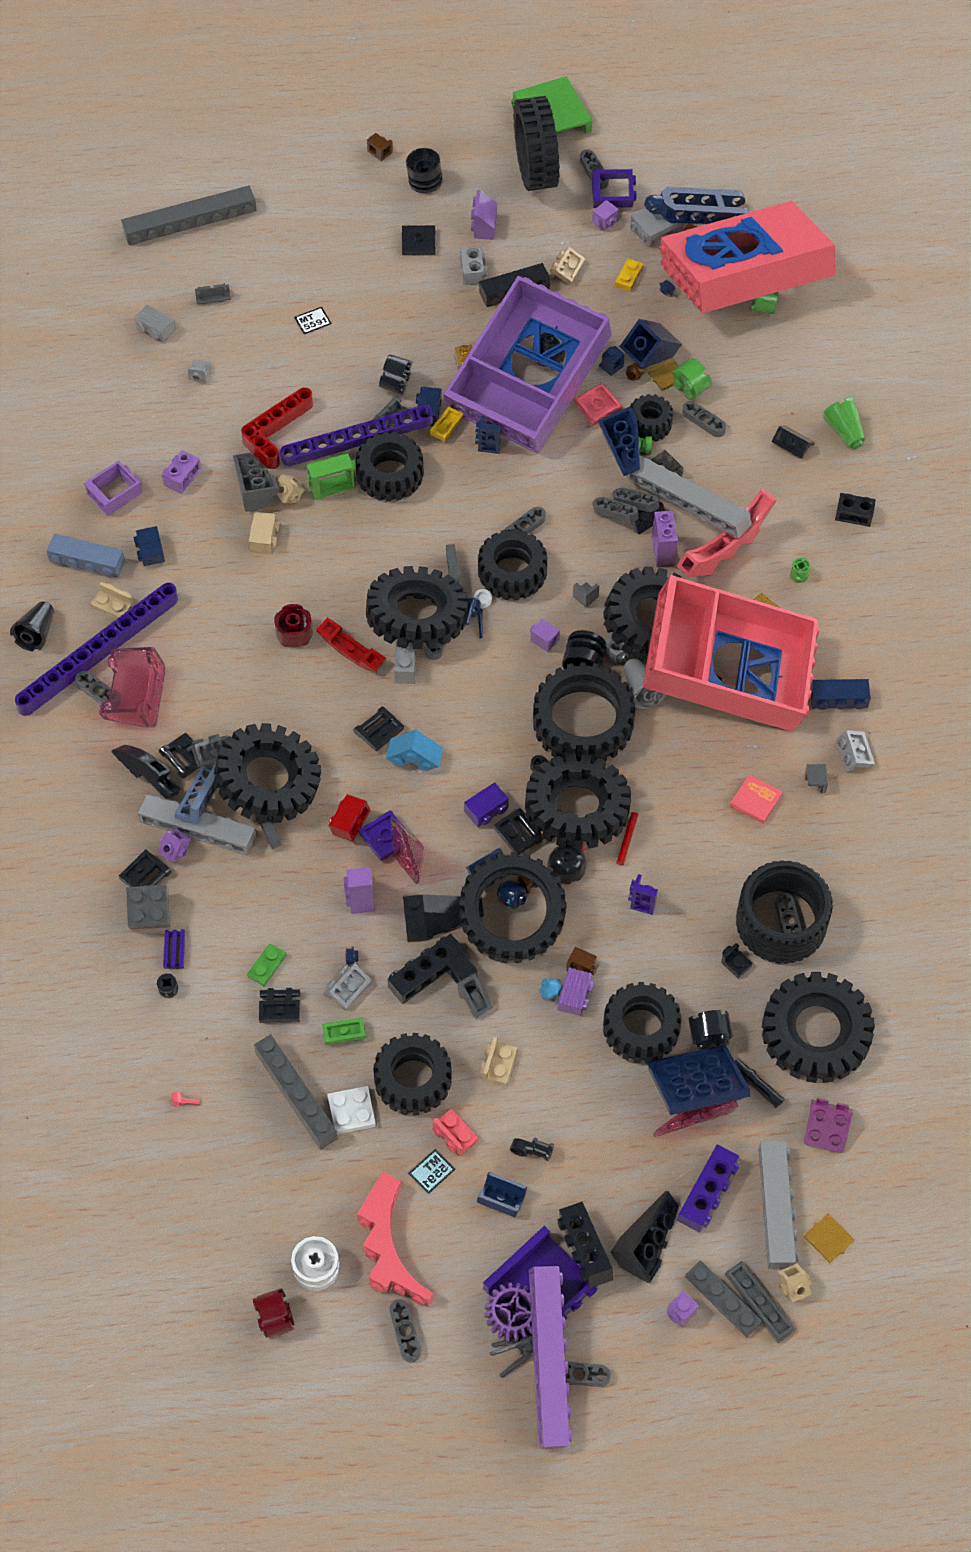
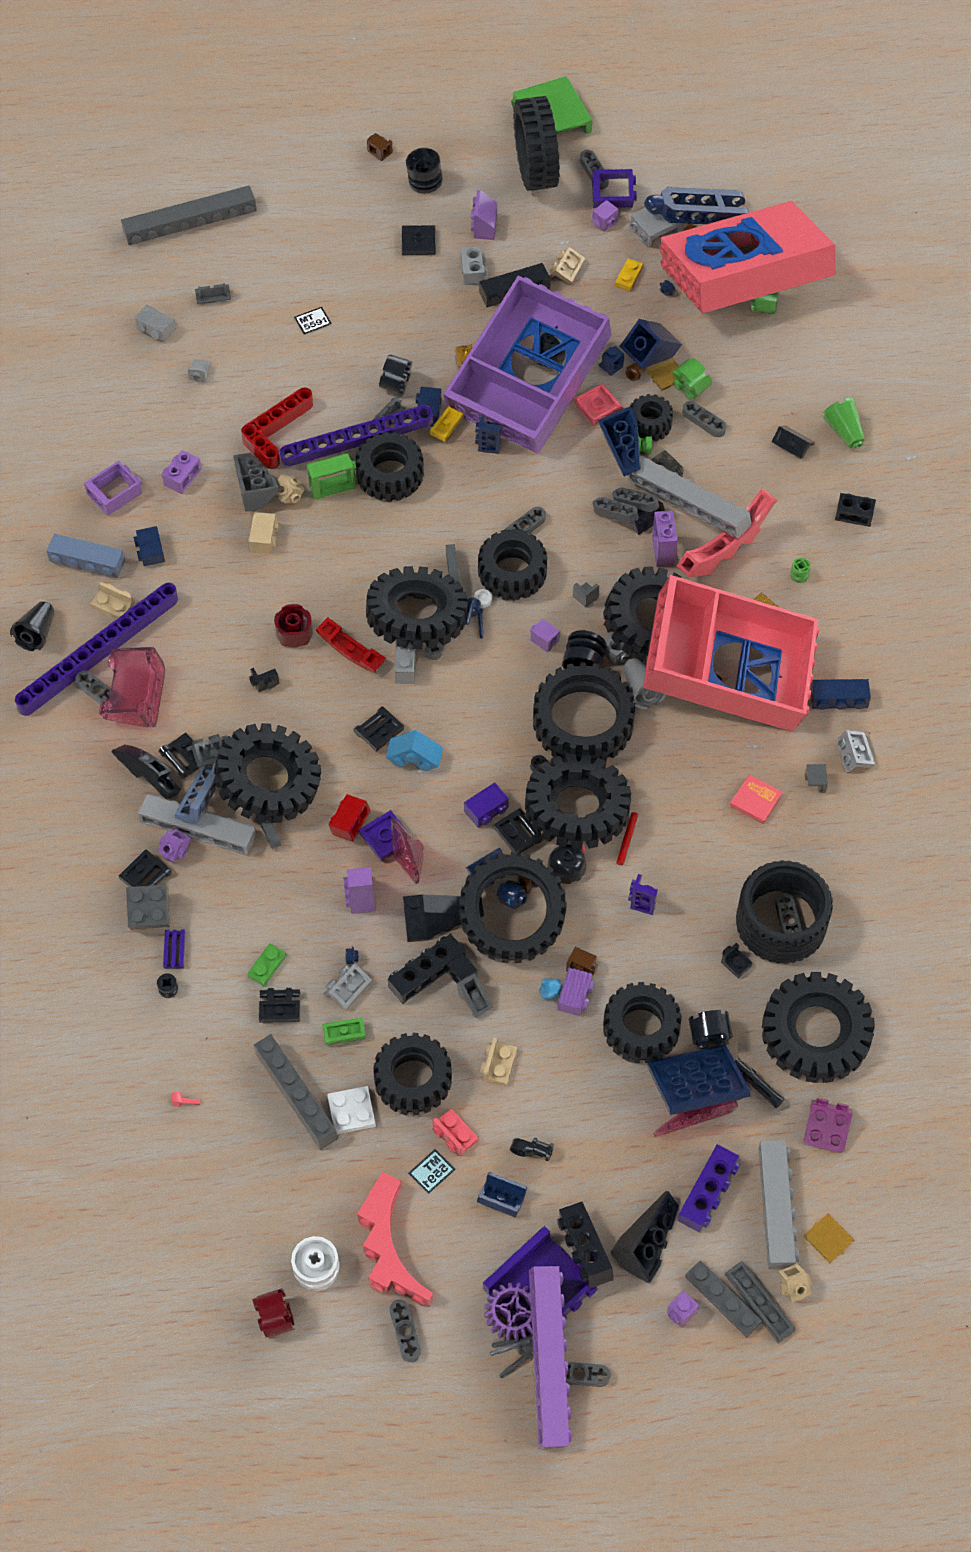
none -> black bracket [249,667,279,692]

